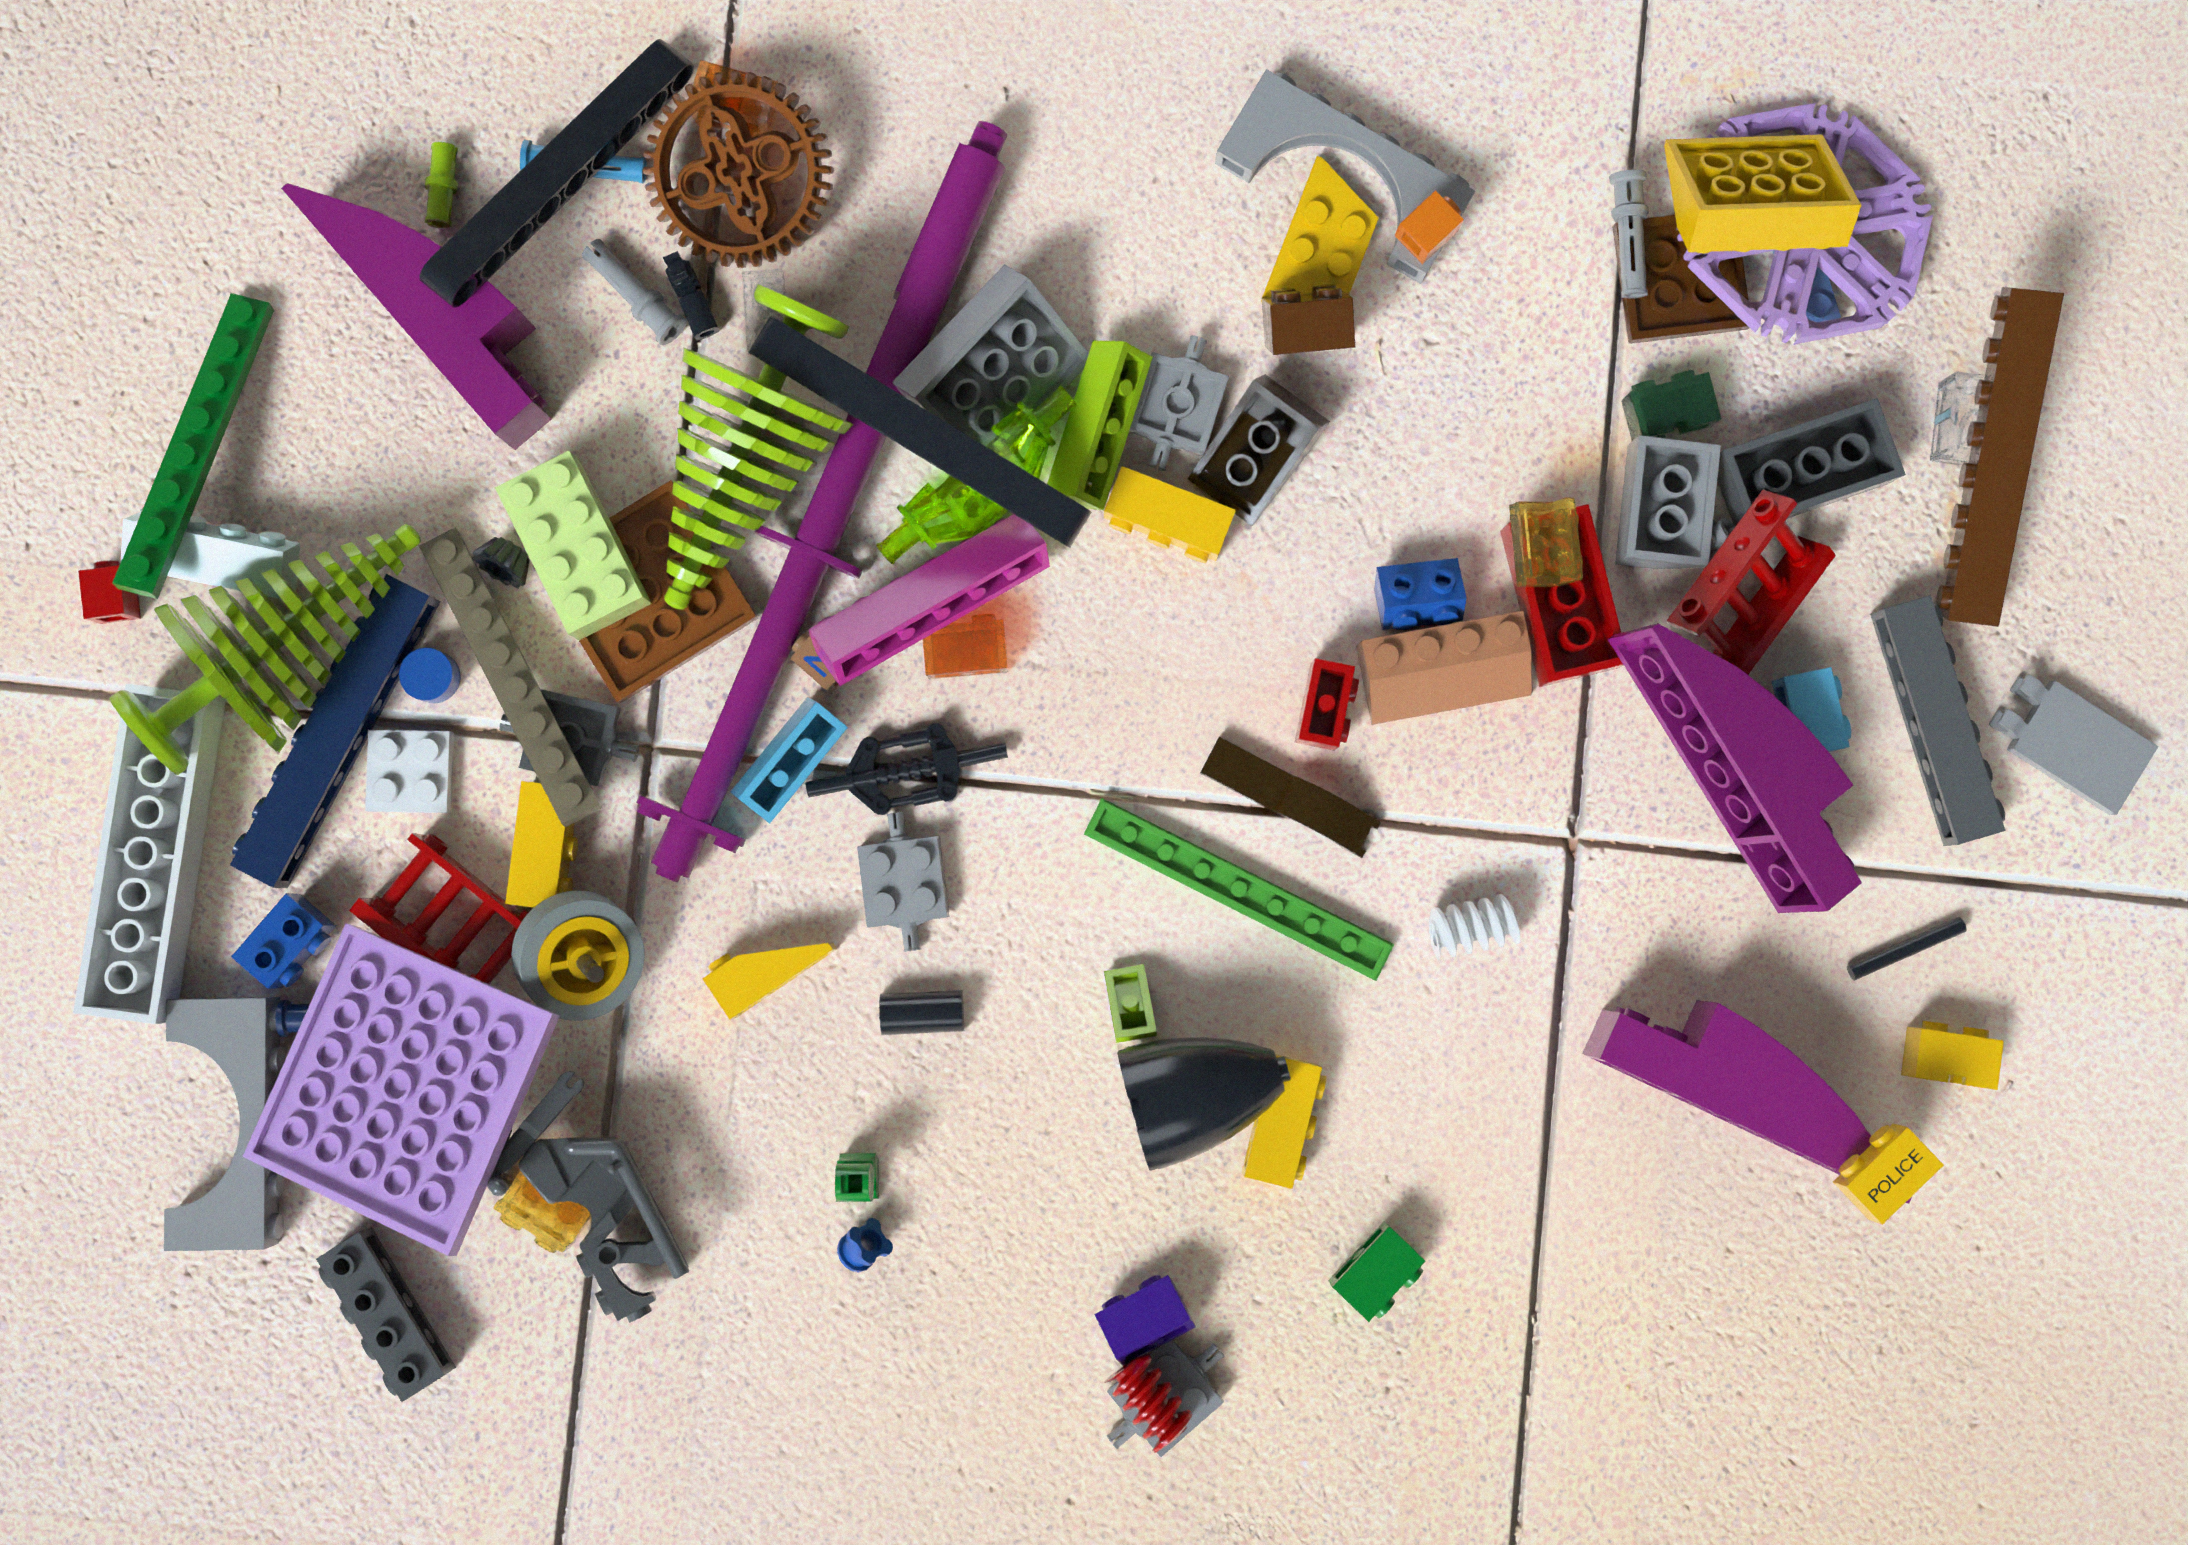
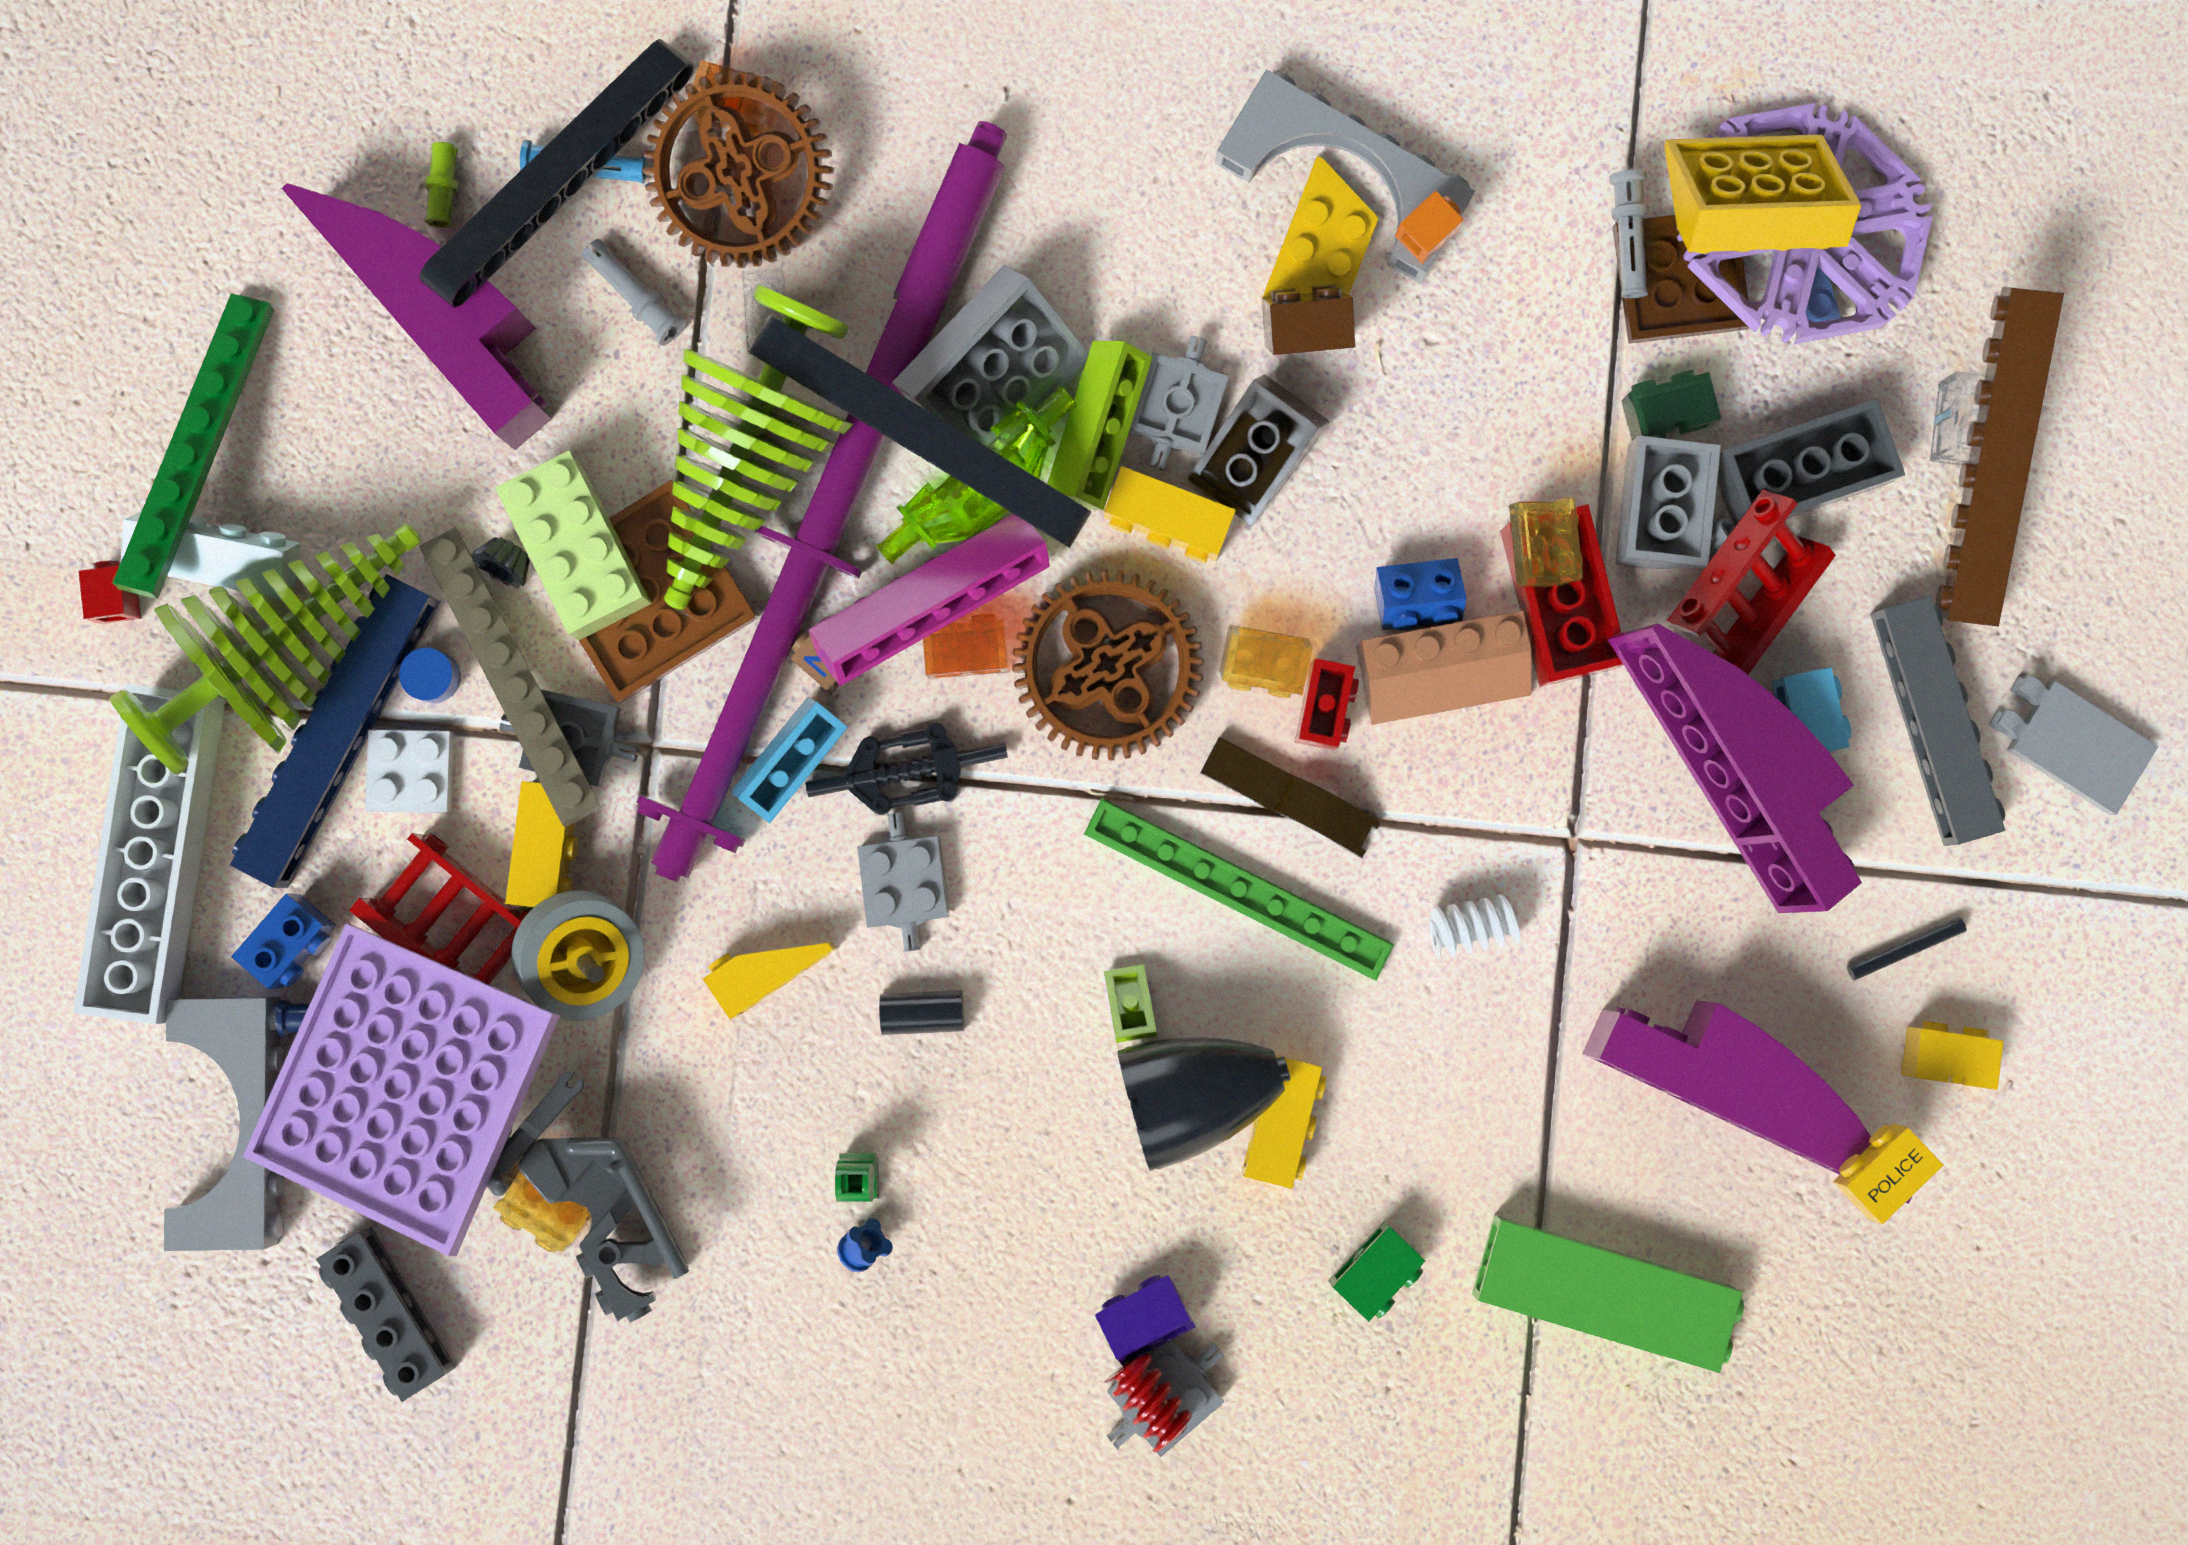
black bar [663,251,720,340] -> none
none -> dark orange gear [1012,569,1204,761]
none -> clear yellow brick [1219,624,1313,698]
none -> bright green brick [1472,1215,1744,1373]

